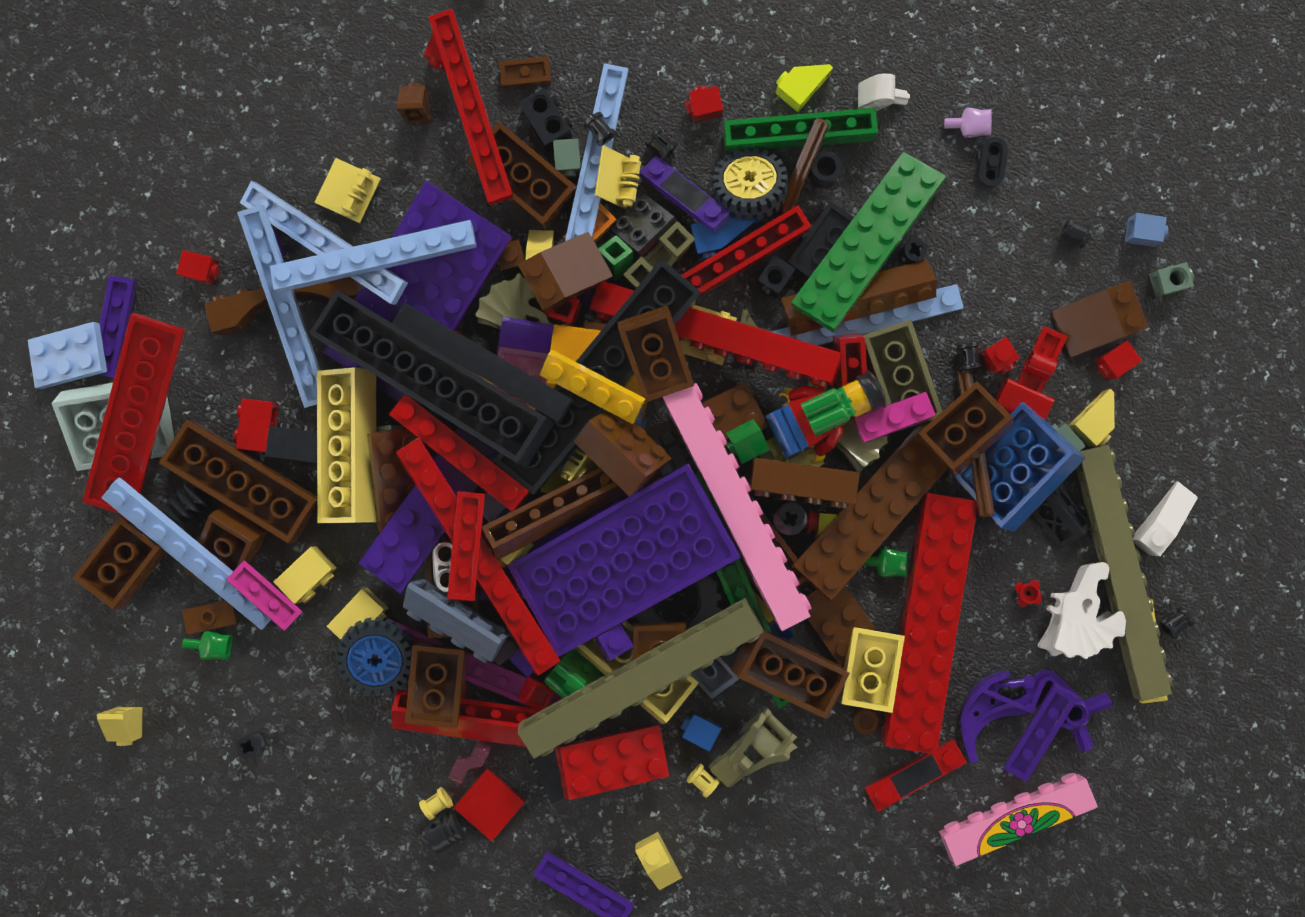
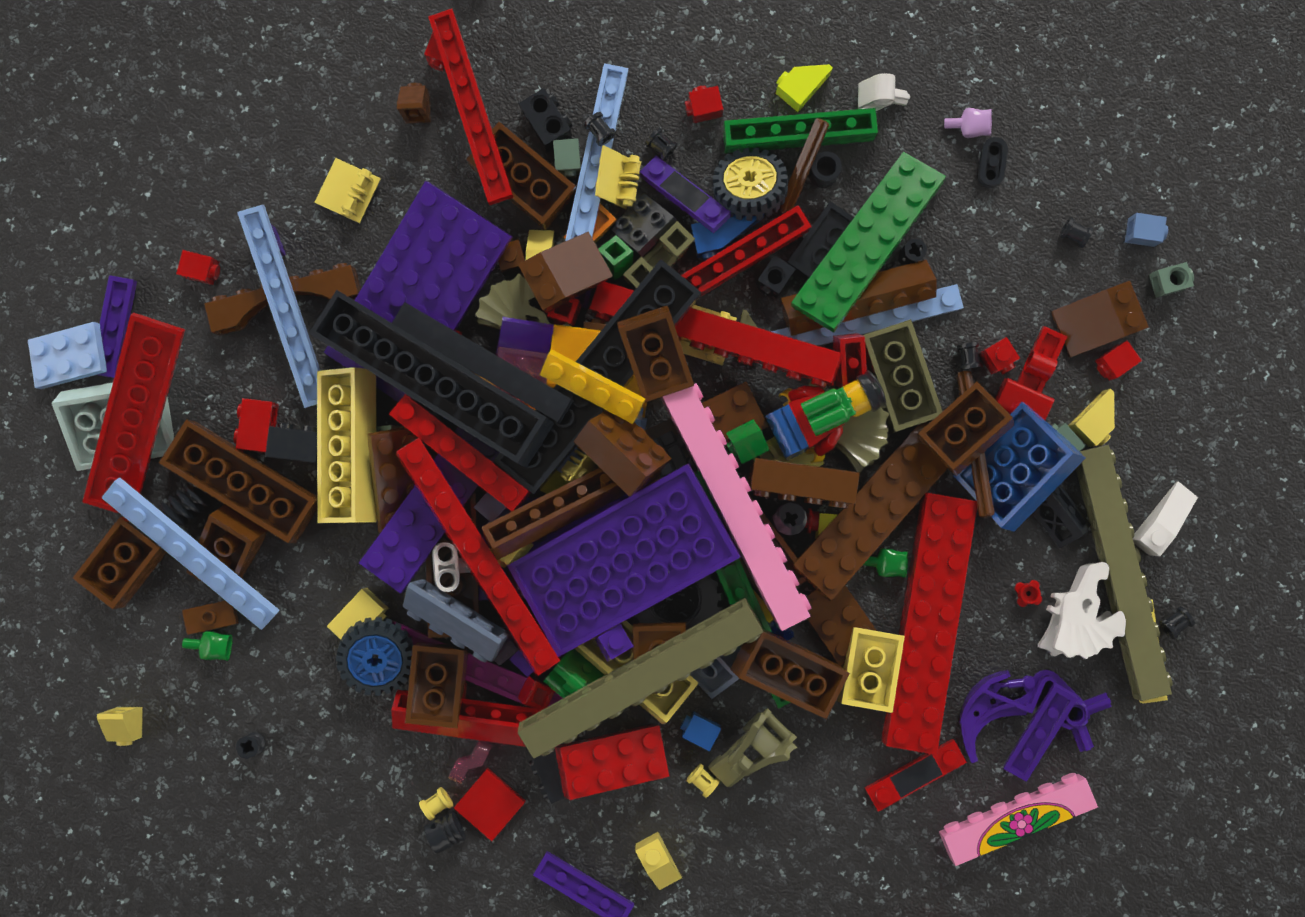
dark pink plate [226,560,302,631] -> none
light blue plate [240,181,408,305] -> none
light blue plate [270,220,477,293] -> none
light yellow brick [274,546,337,604] -> none
red plate [447,491,485,601] -> none
reddish brown plate [499,56,552,89] -> none
reddish brown tile [852,708,879,735] -> none
dark pink plate [853,392,936,444] -> none

